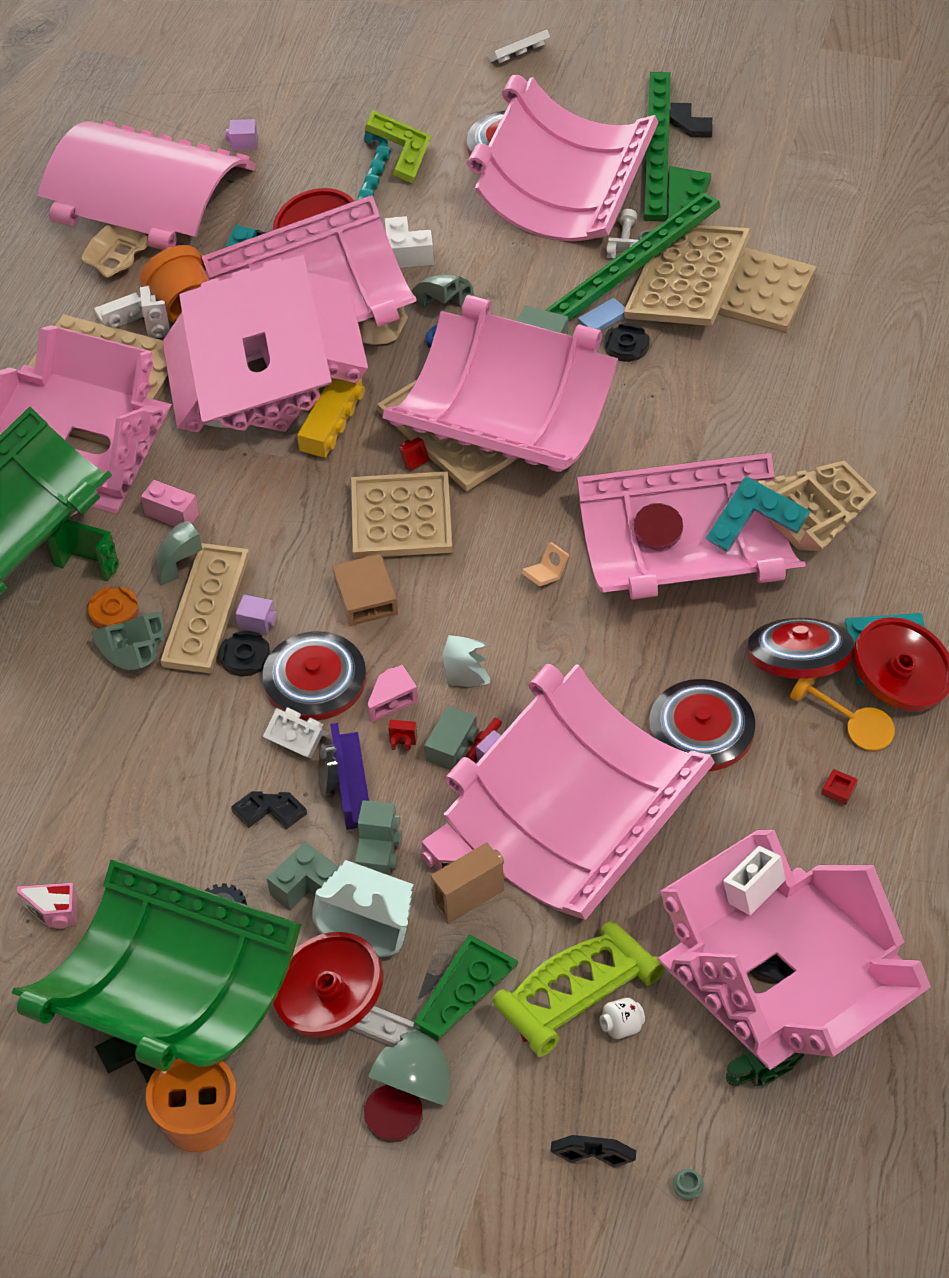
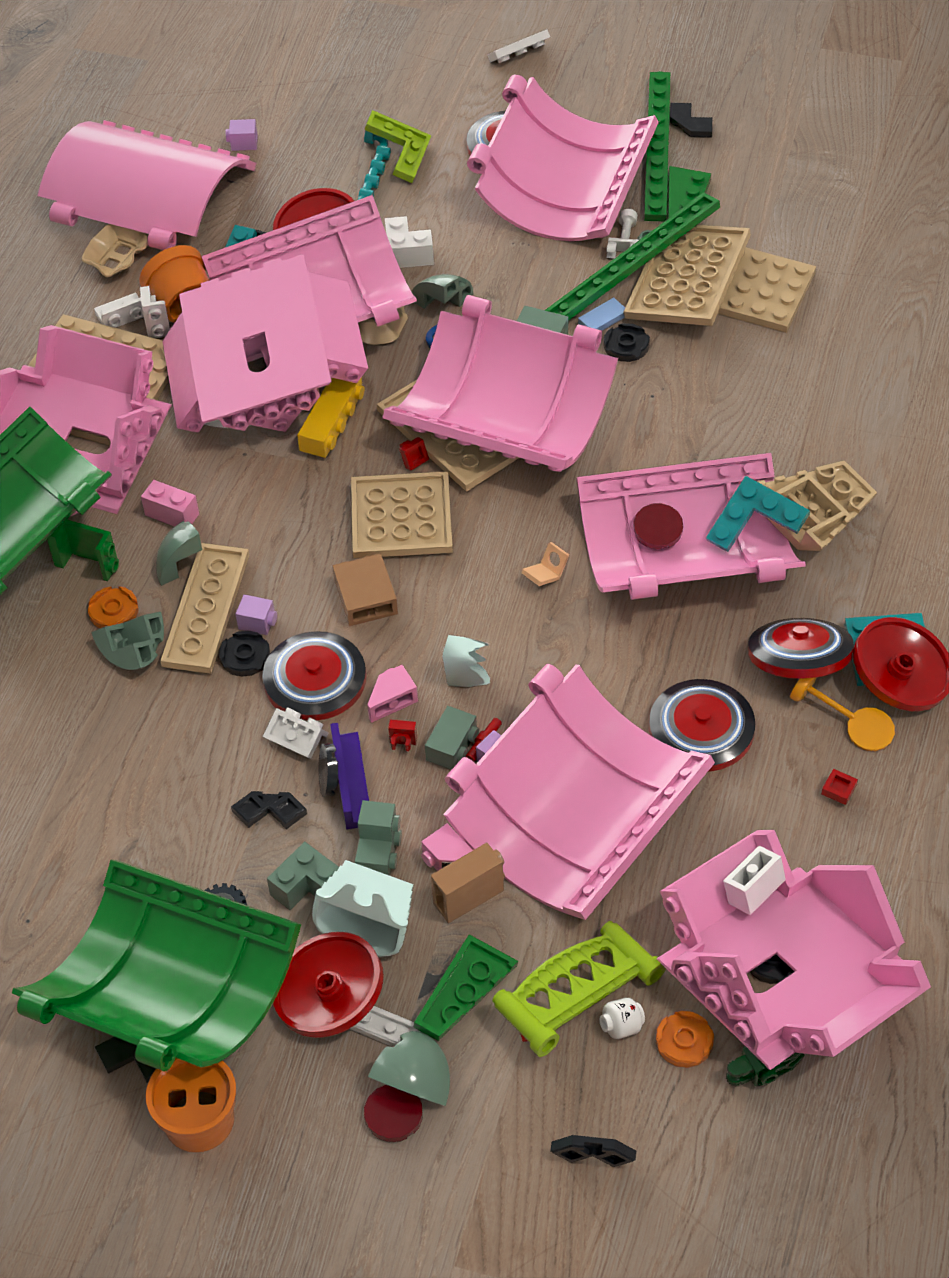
slope [17,883,78,929] -> none
sand green plate [673,1169,704,1200] -> none
none -> orange tile [656,1011,714,1068]

